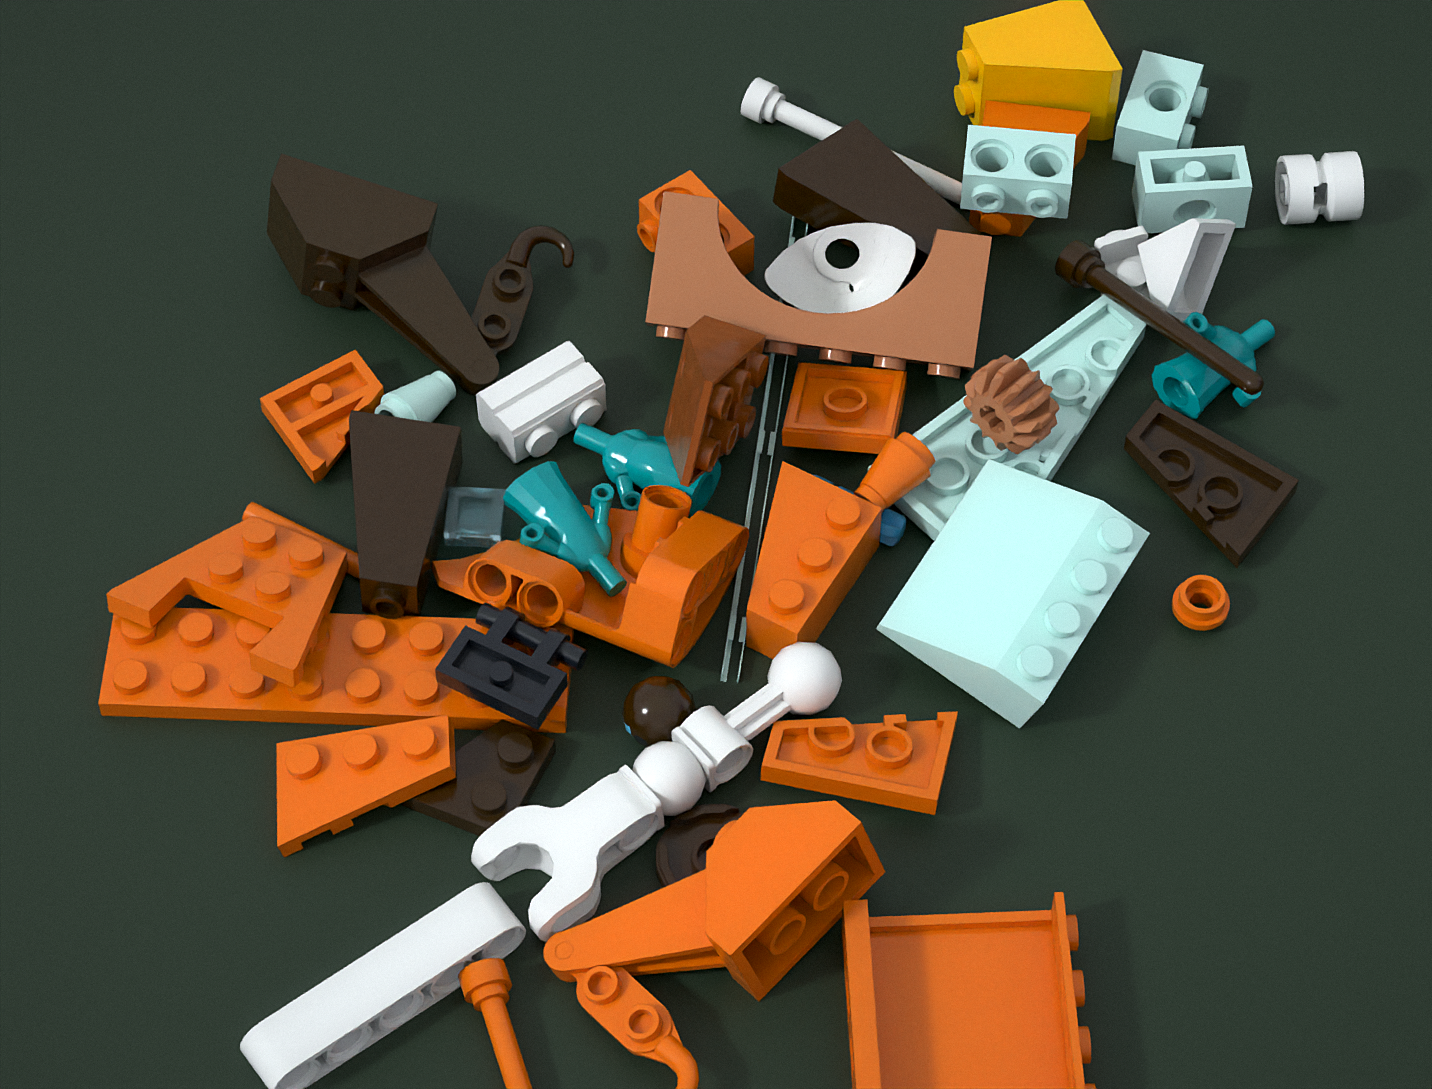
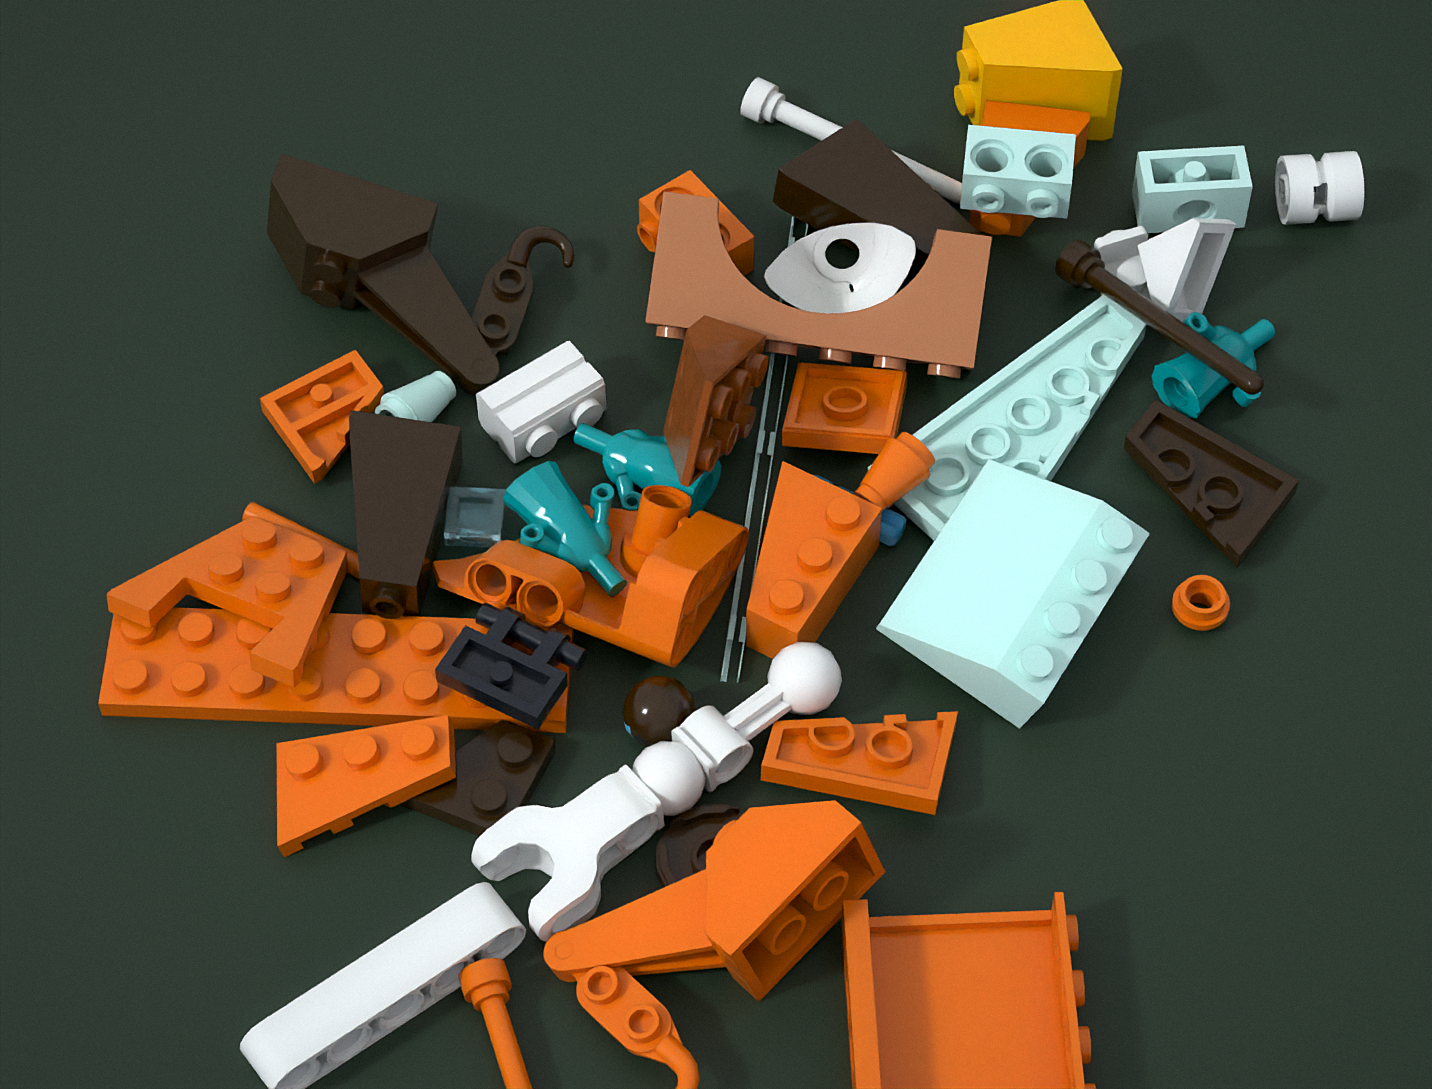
nougat gear [963,355,1060,454] -> none
light aqua brick [1112,50,1209,165] -> none

